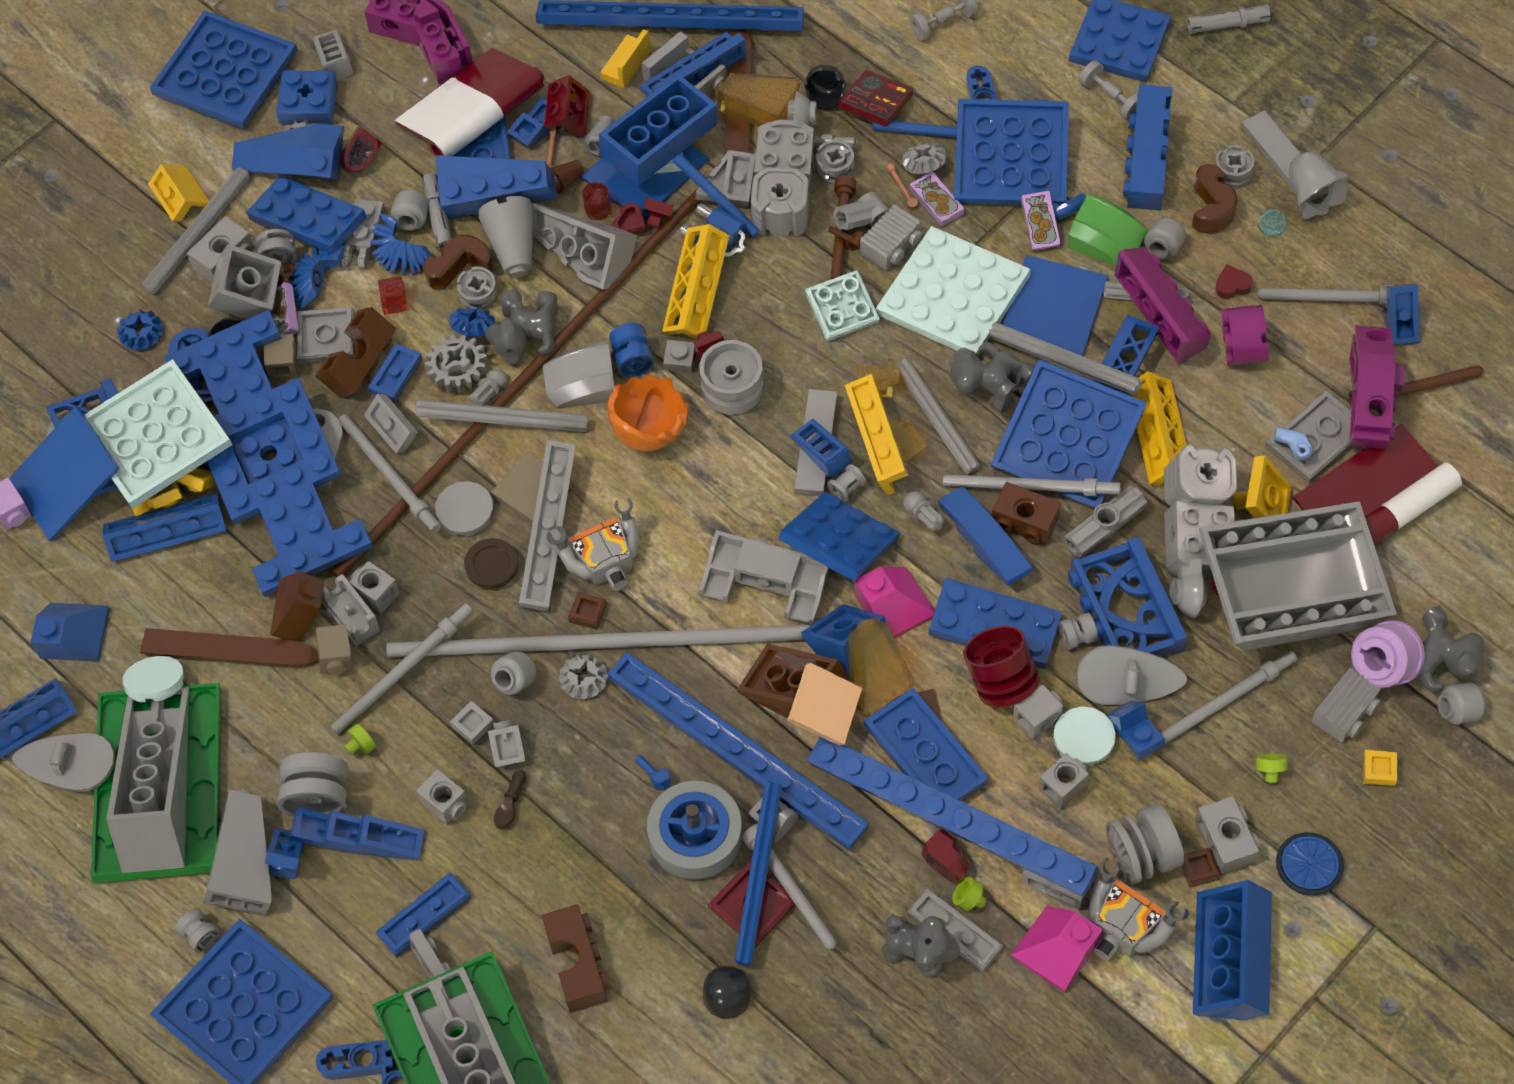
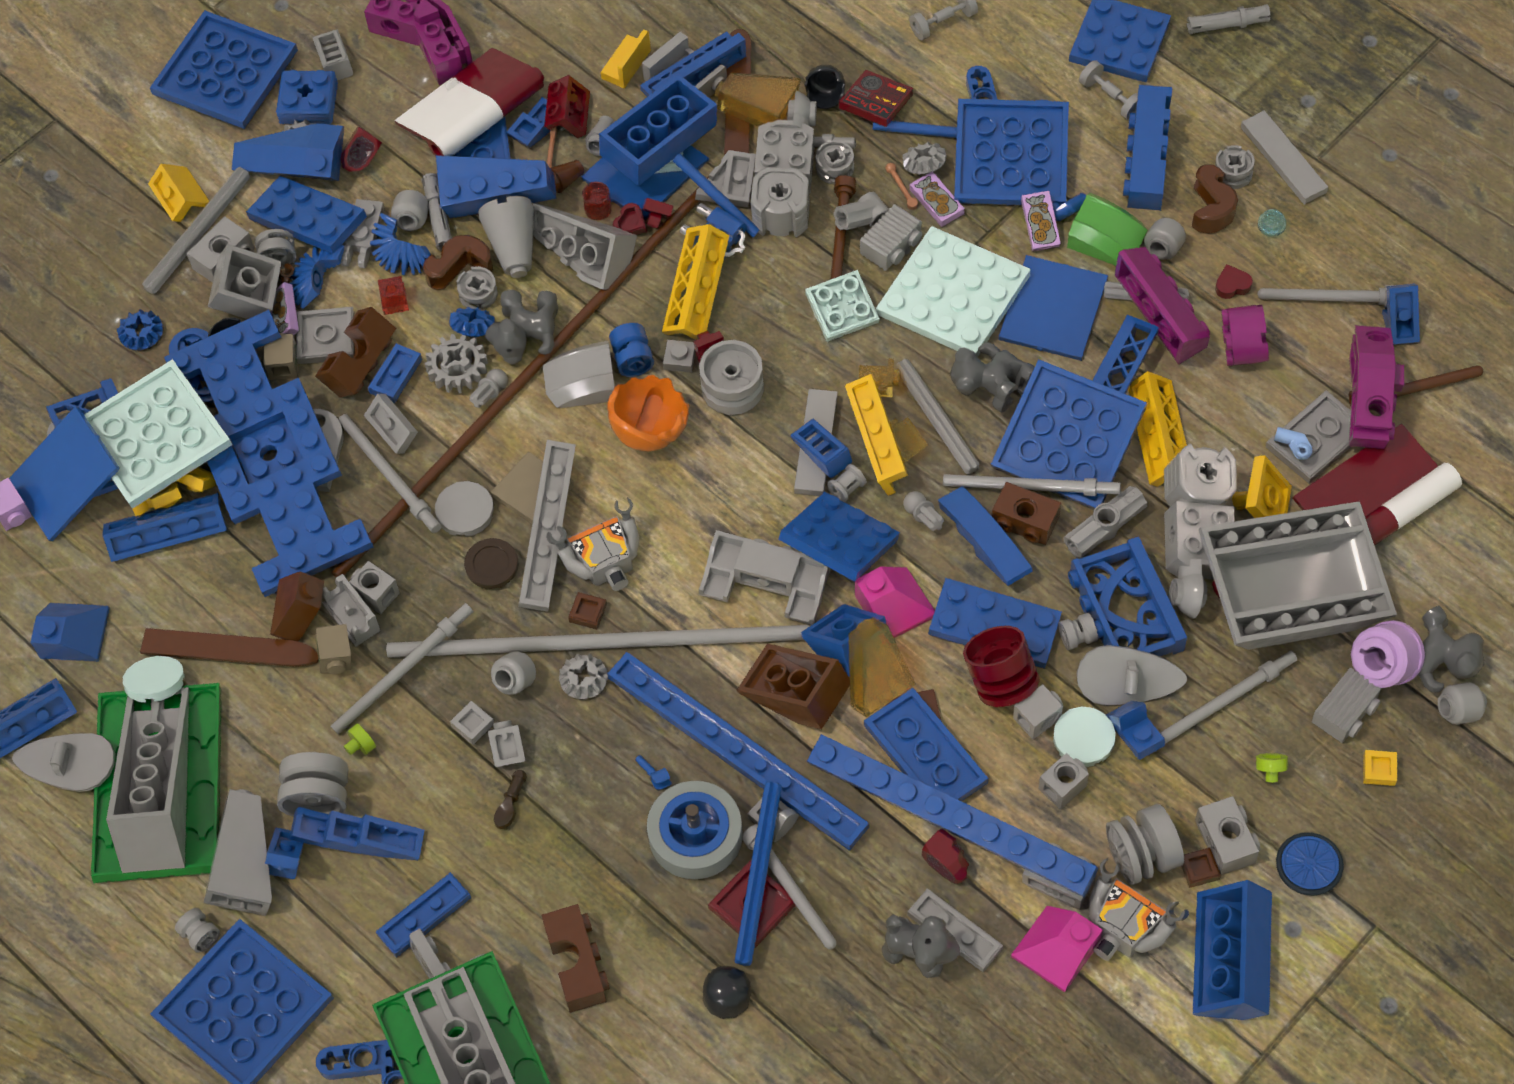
light grey axle [416,400,589,432] -> none
light grey brick [416,769,468,825] -> none
blue plate [536,0,804,32] -> none
light nougat tile [787,663,862,746] -> none
reddish brown hand [828,226,865,251] -> none
lime tile [952,877,986,911] -> none
light grey axle [989,323,1142,395] -> none
light grey piece [1289,152,1350,220] -> none

